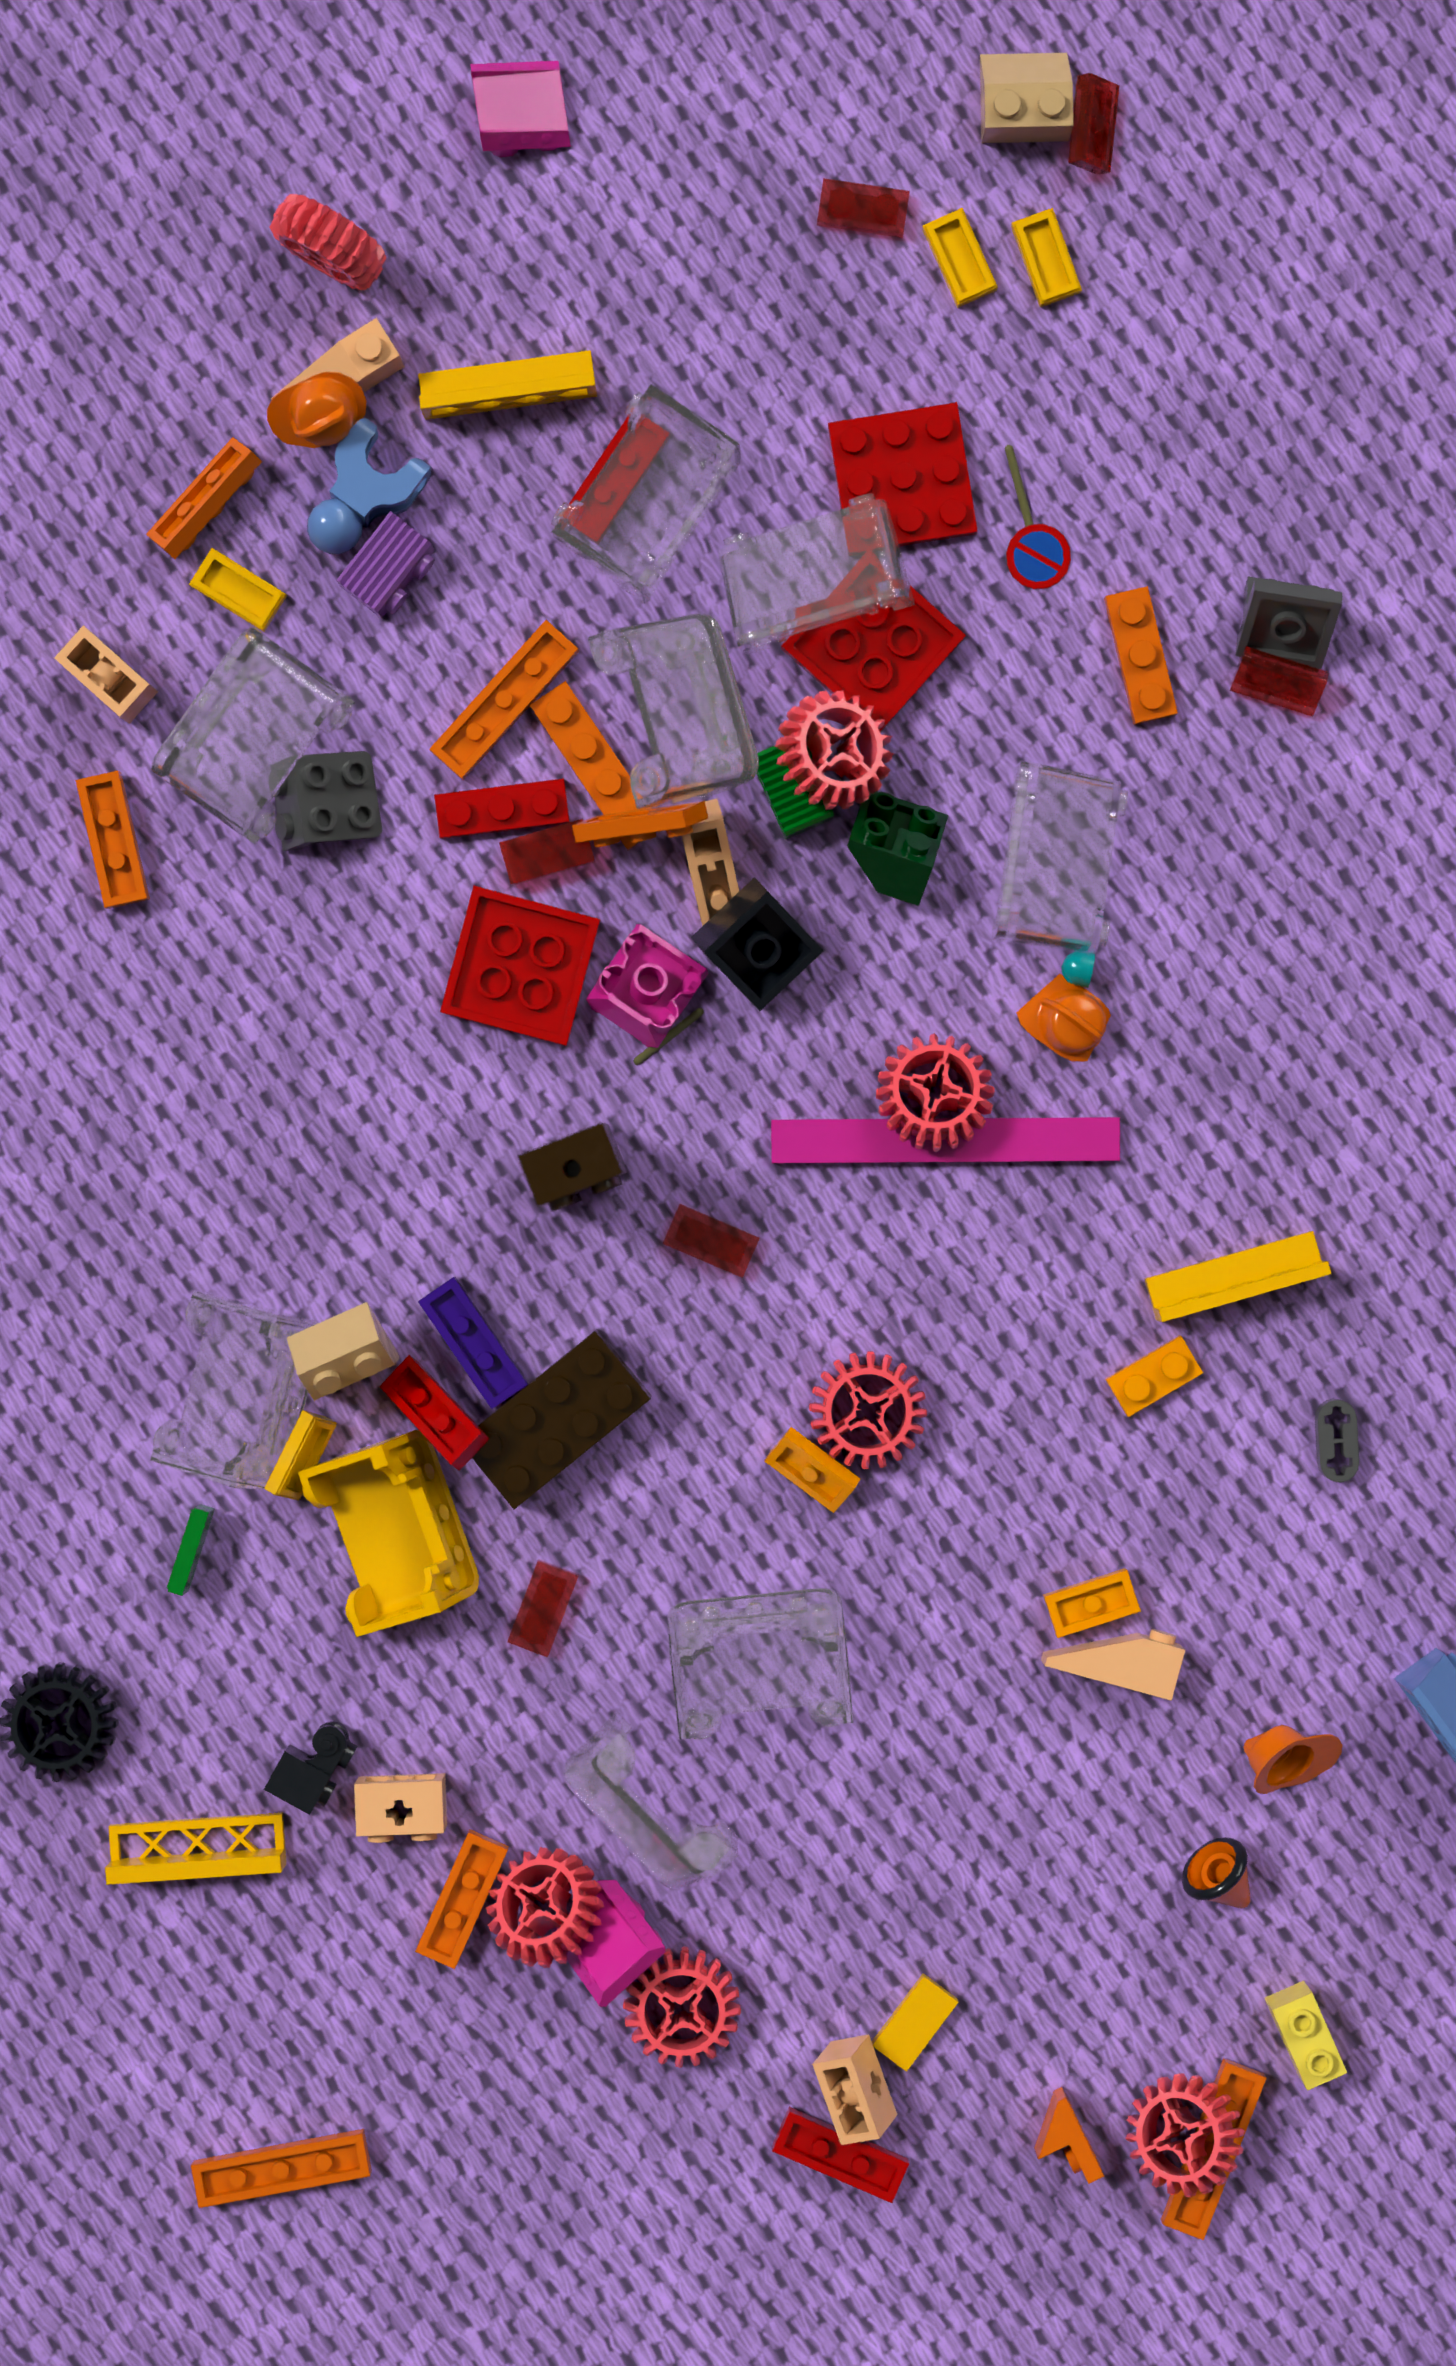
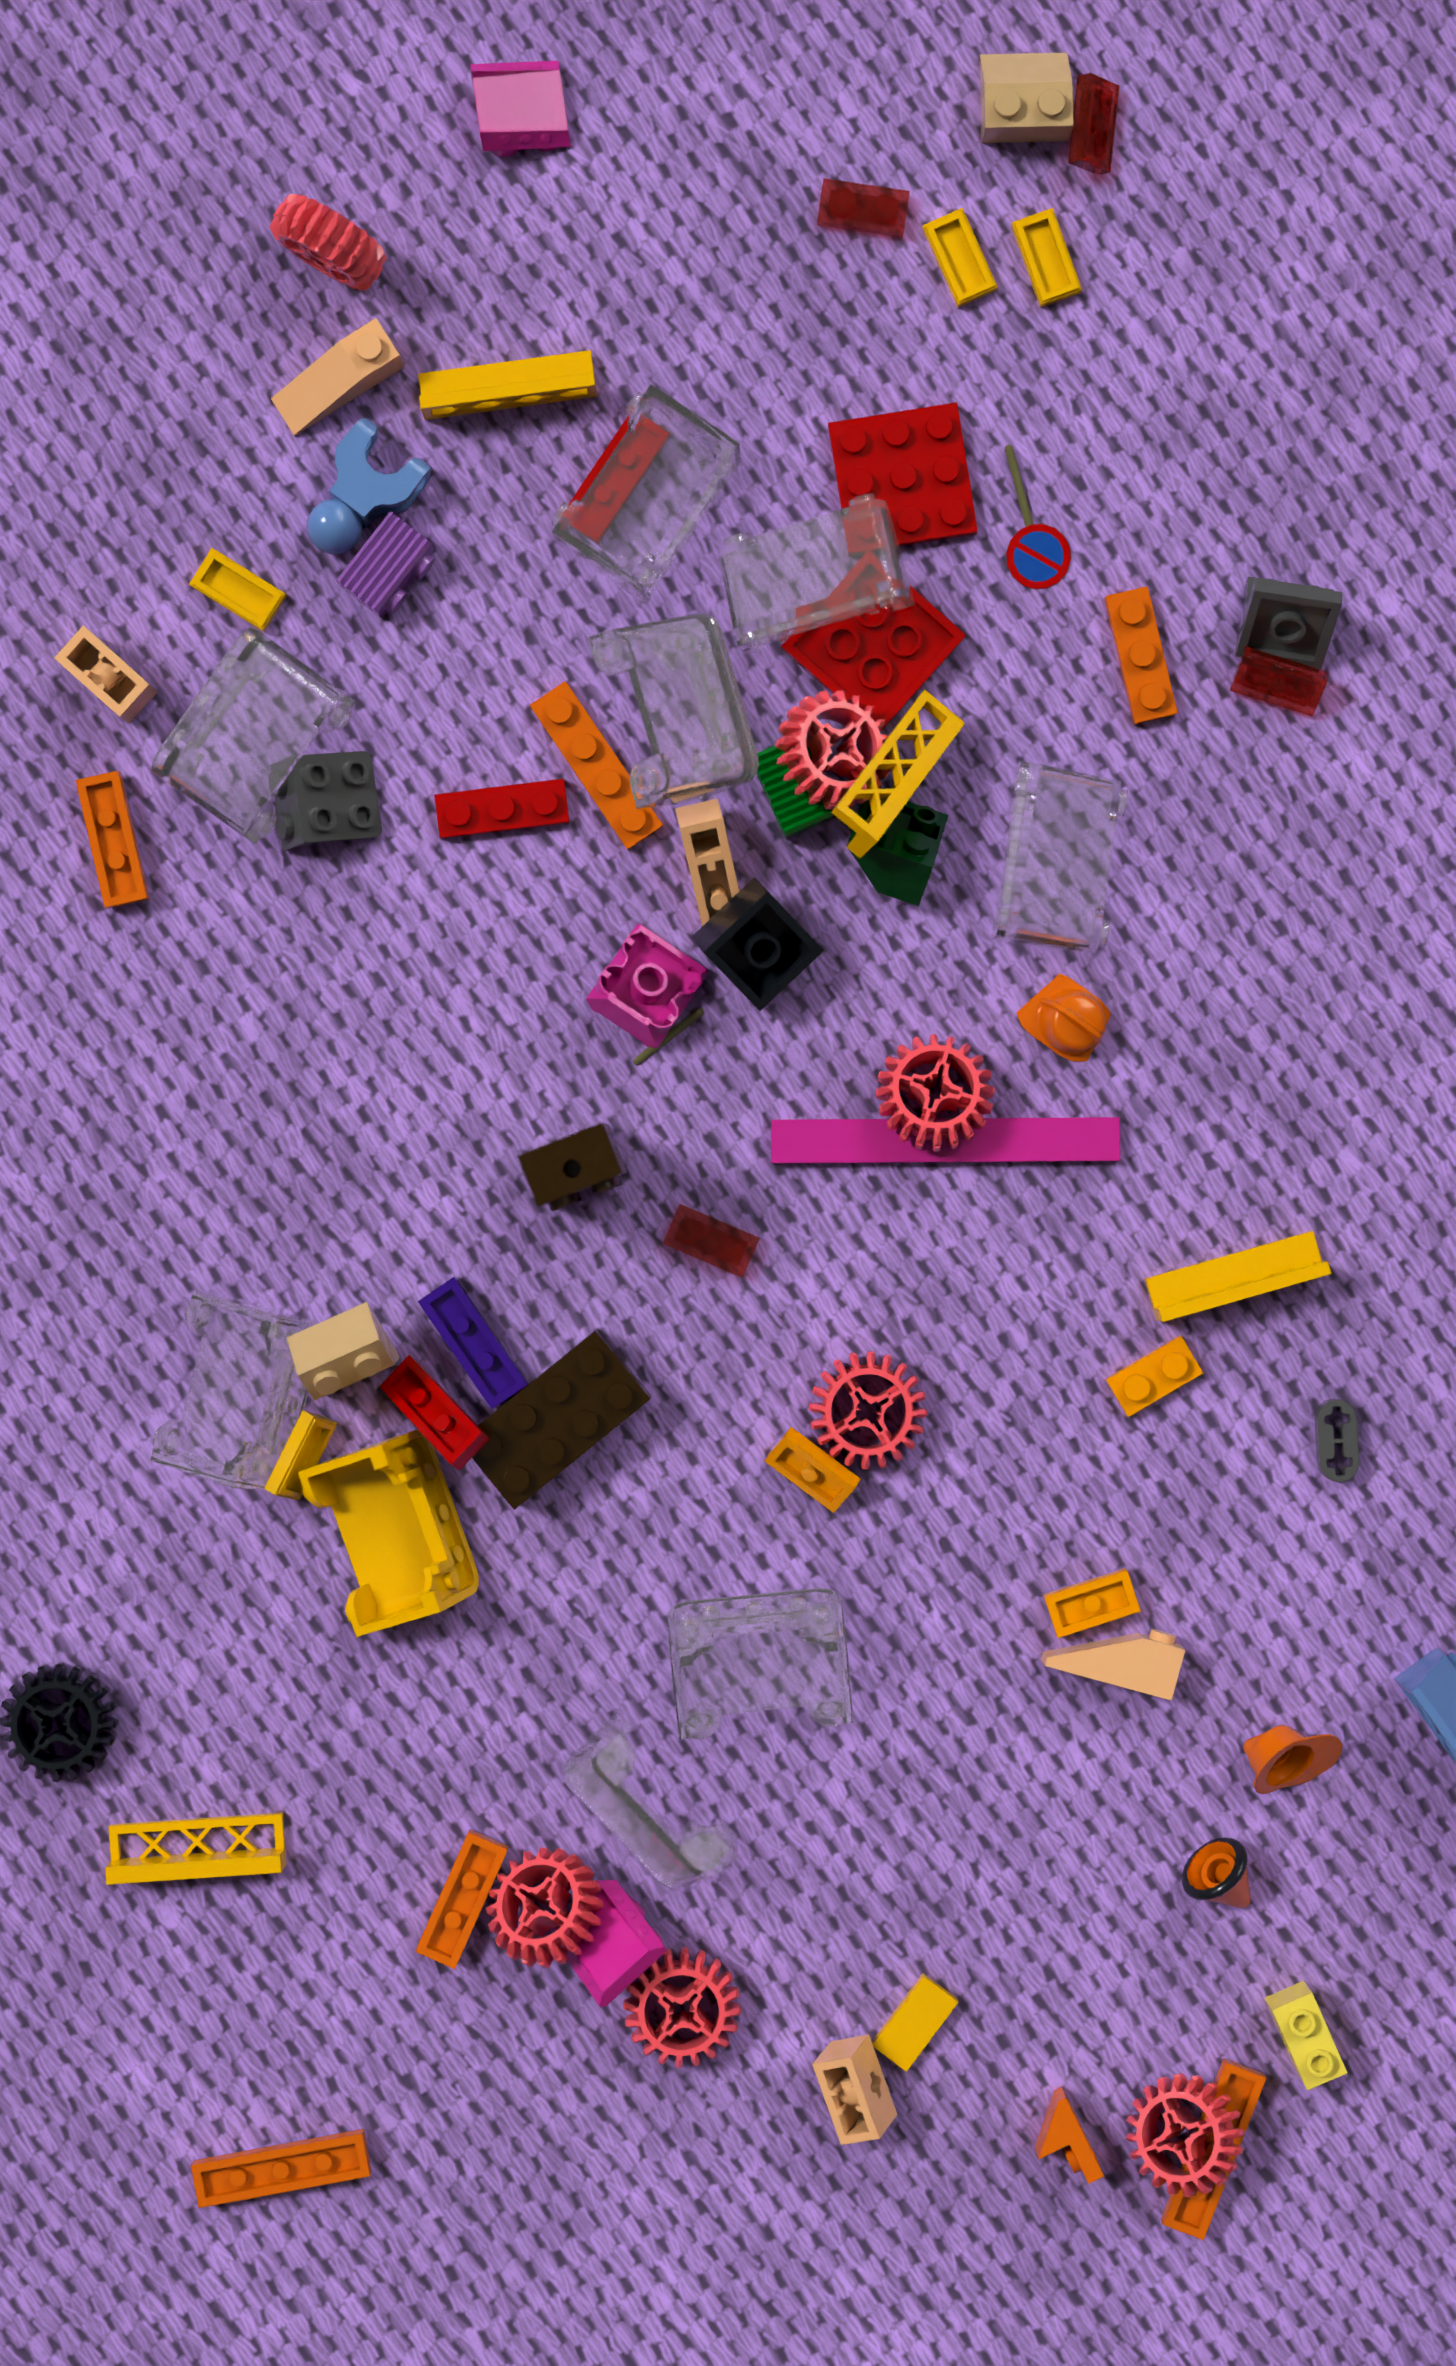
orange plate [146,437,262,559] -> none
green tile [167,1504,215,1596] -> none
black brick [264,1721,358,1815] -> none
orange piece [267,372,366,448] -> none
light nougat brick [354,1773,447,1843] -> none
orange plate [429,620,579,780] -> none
red plate [440,885,601,1046] -> none
clear red plate [499,819,595,886] -> none
clear red plate [507,1559,579,1657] -> none
orange plate [572,801,708,847] -> none
red plate [772,2107,909,2203] -> none
teal hinge [1062,951,1095,988] -> none
none -> yellow fence [831,690,965,858]

